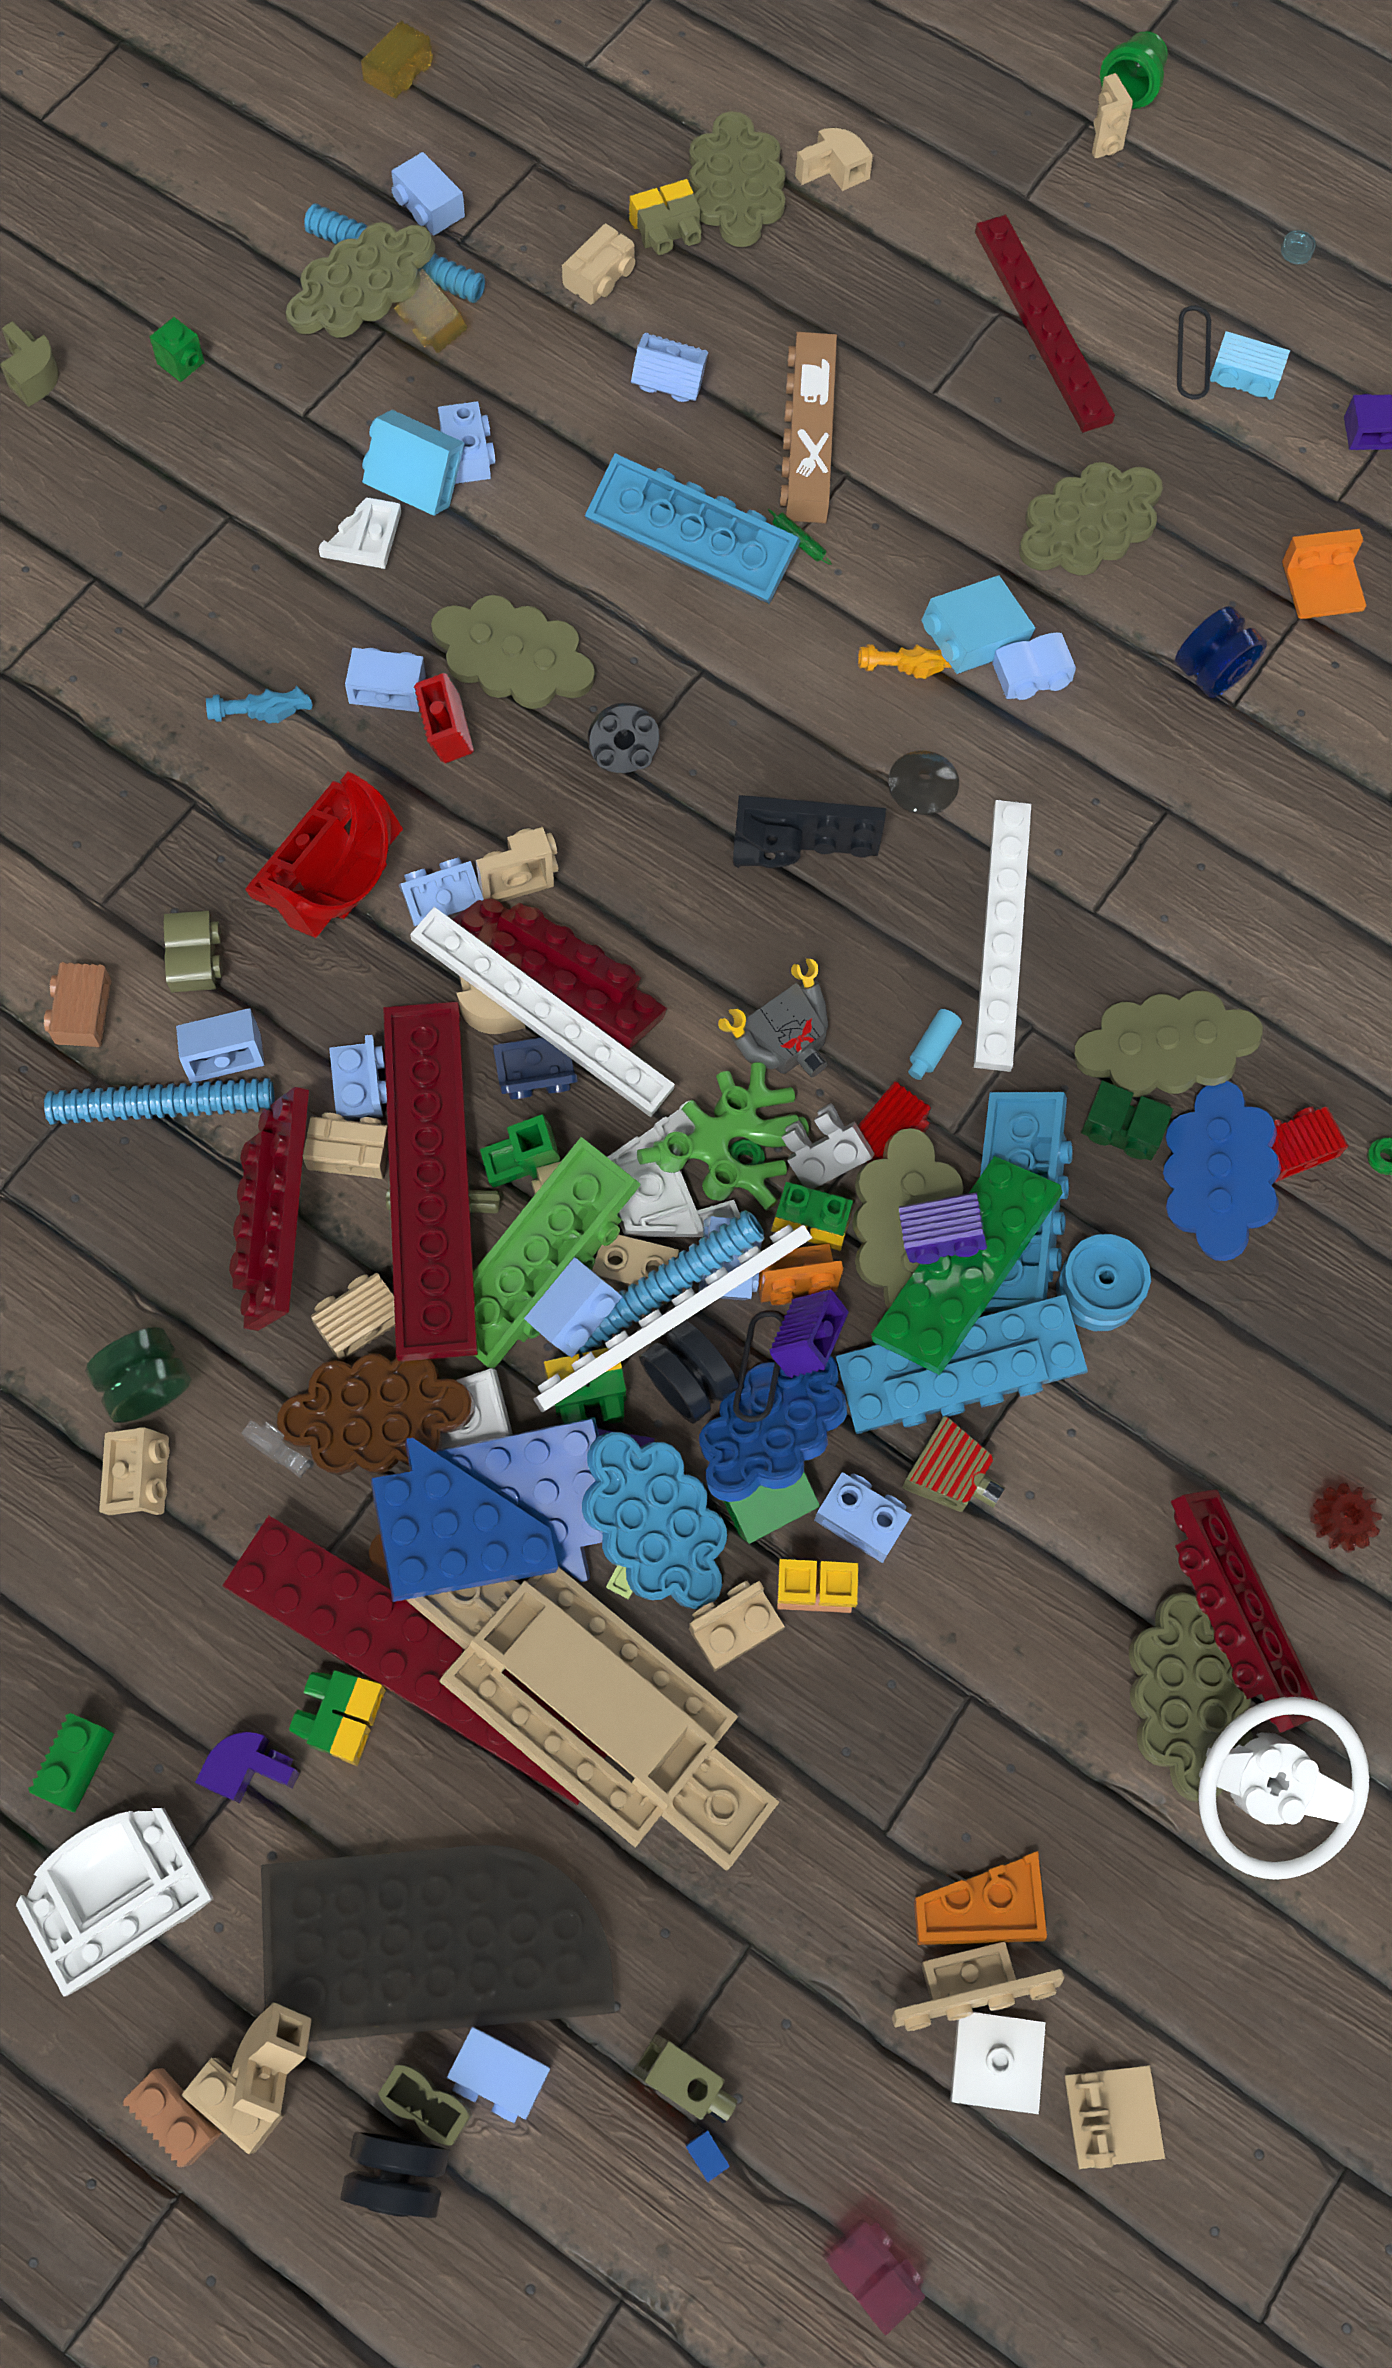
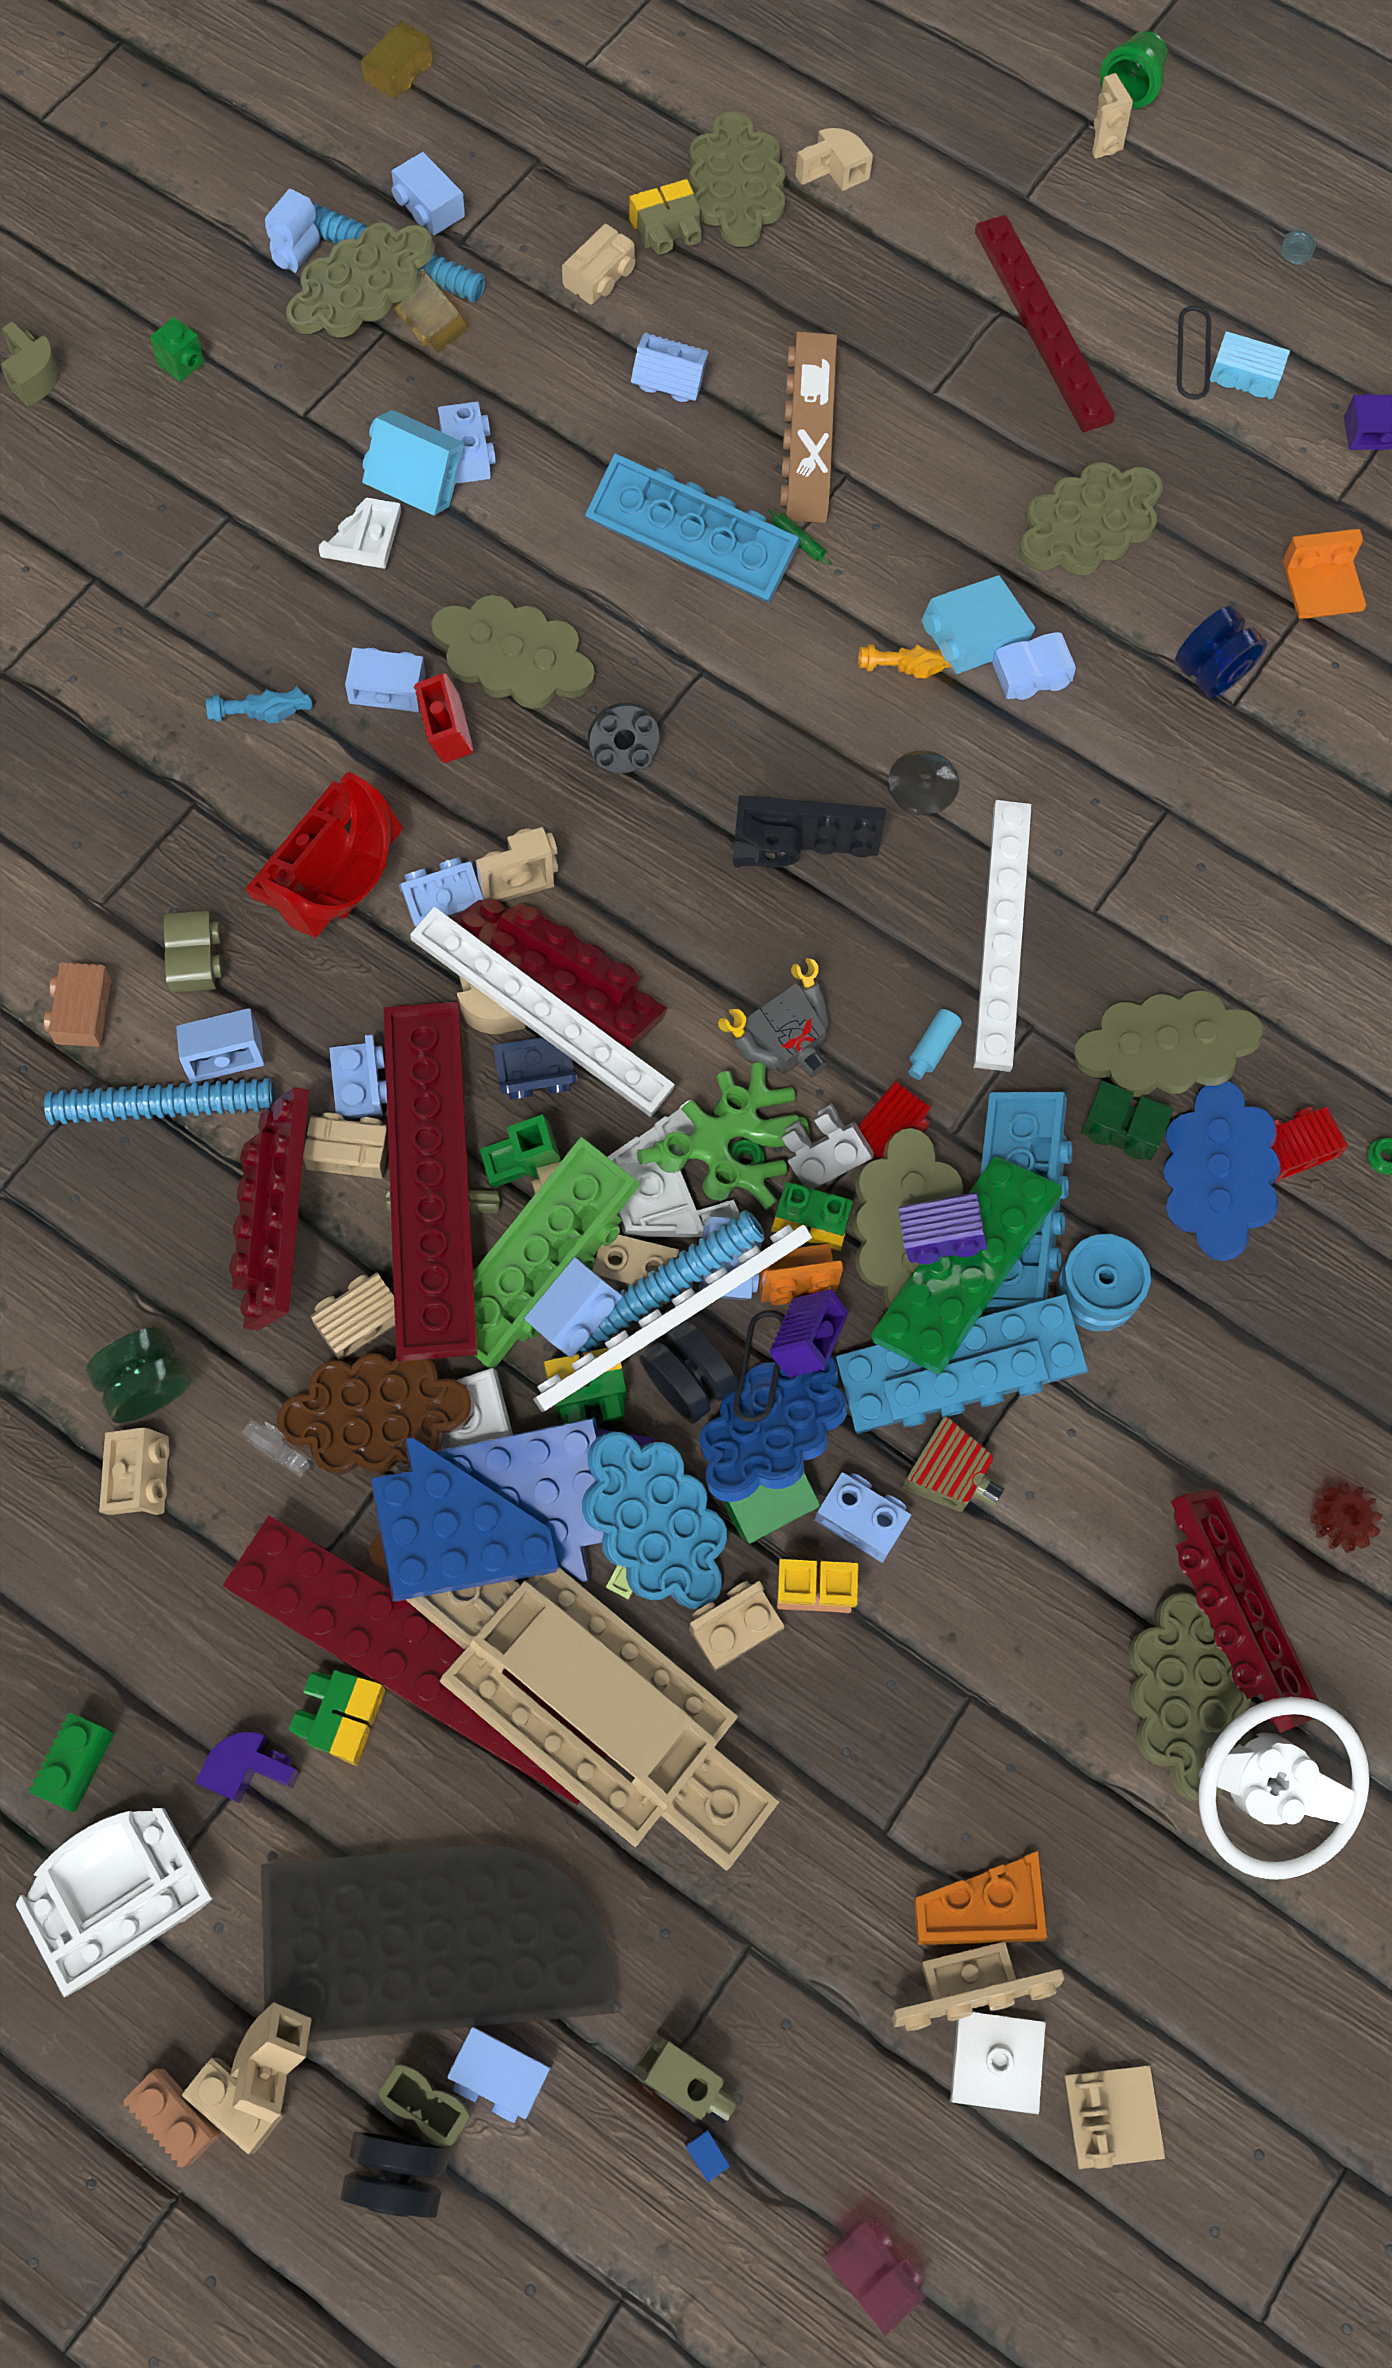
none -> light blue brick [265,188,320,273]

